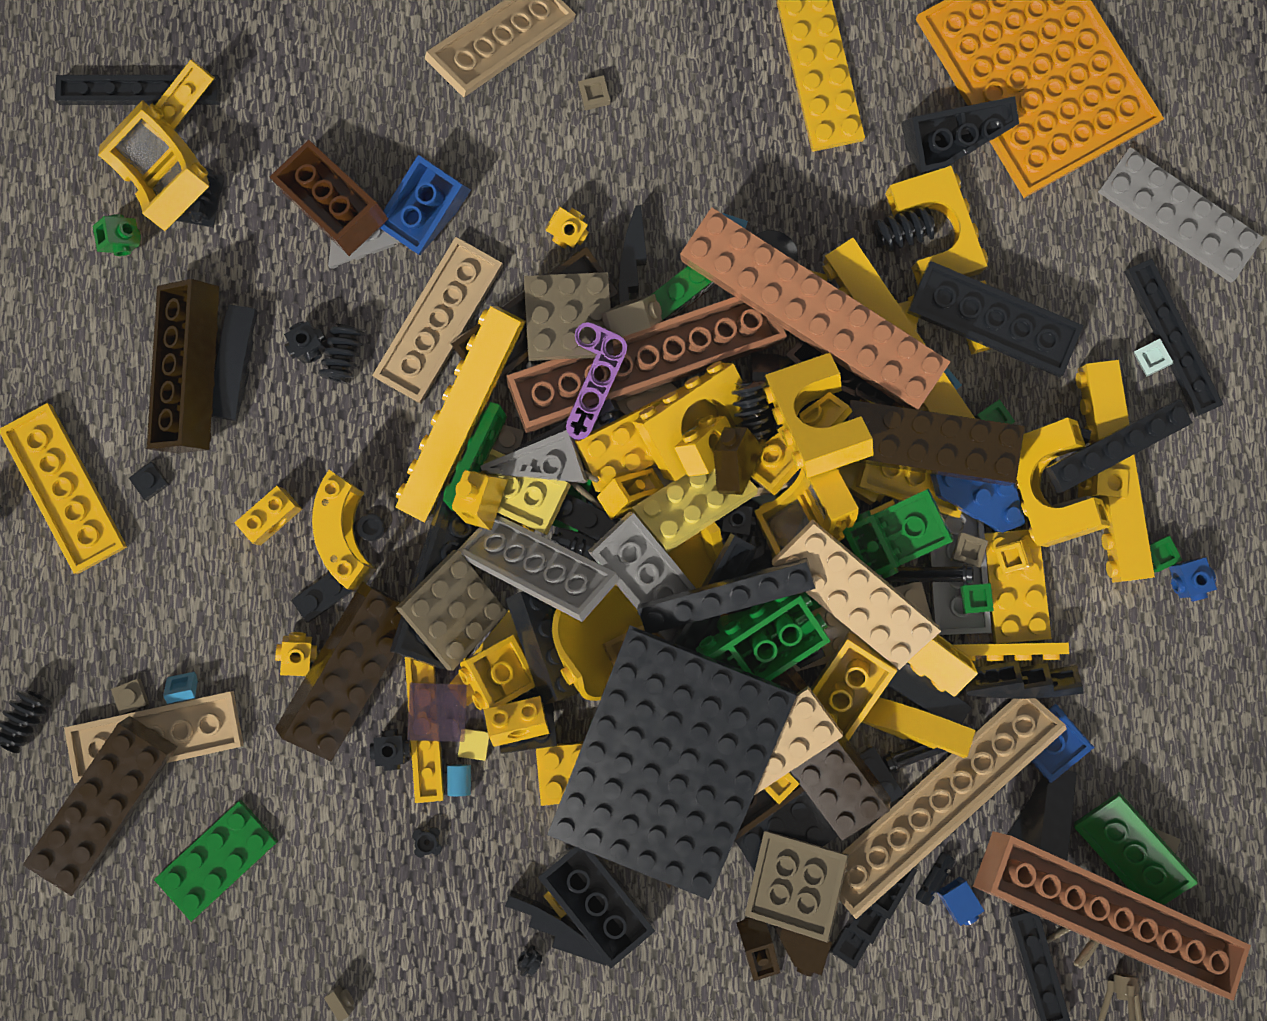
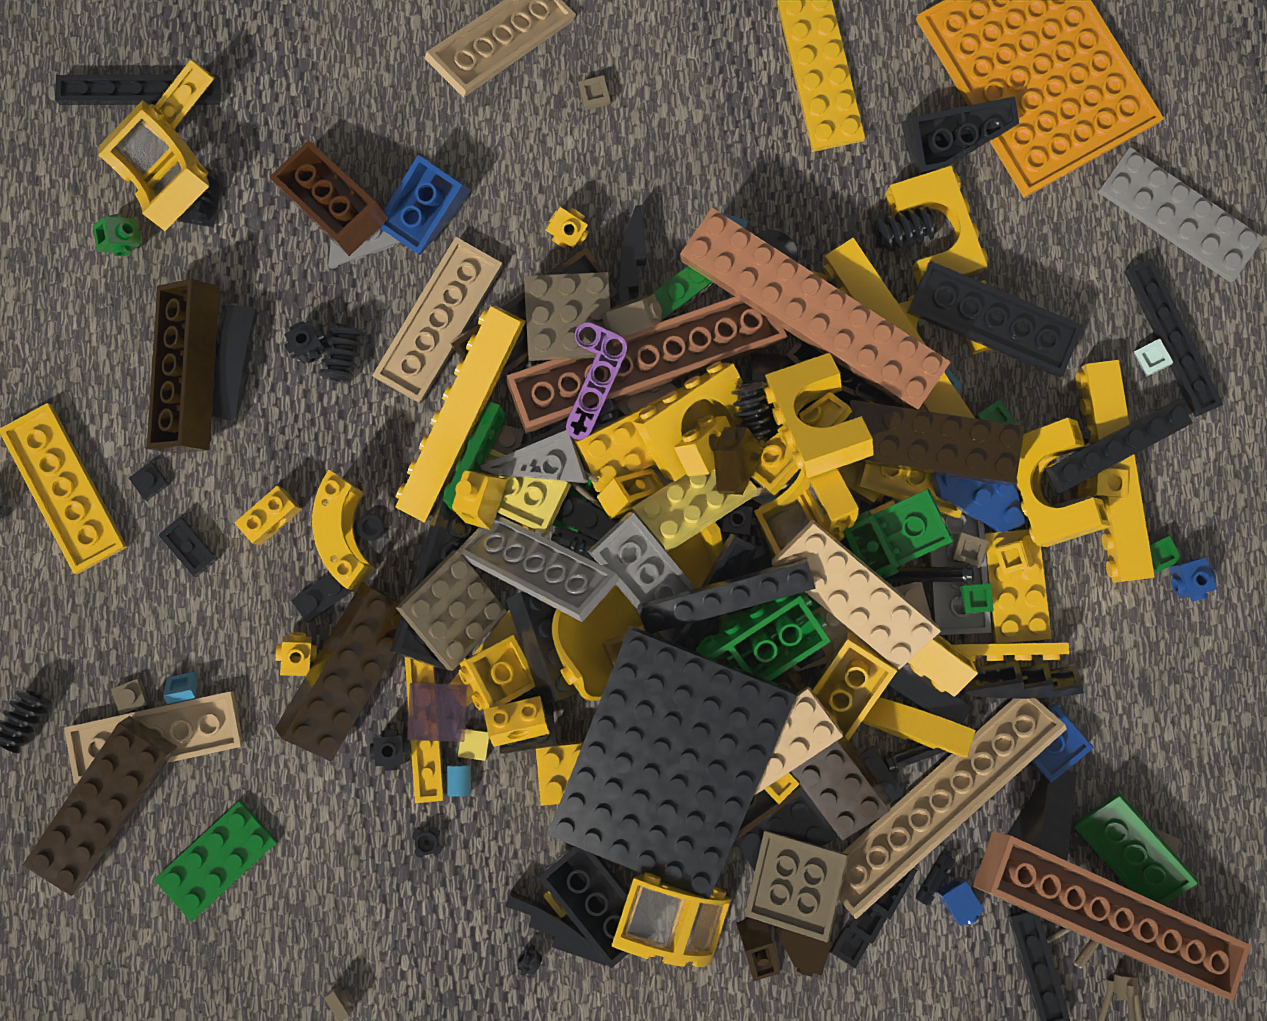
none -> black plate [159,517,218,577]
none -> window [612,873,732,967]

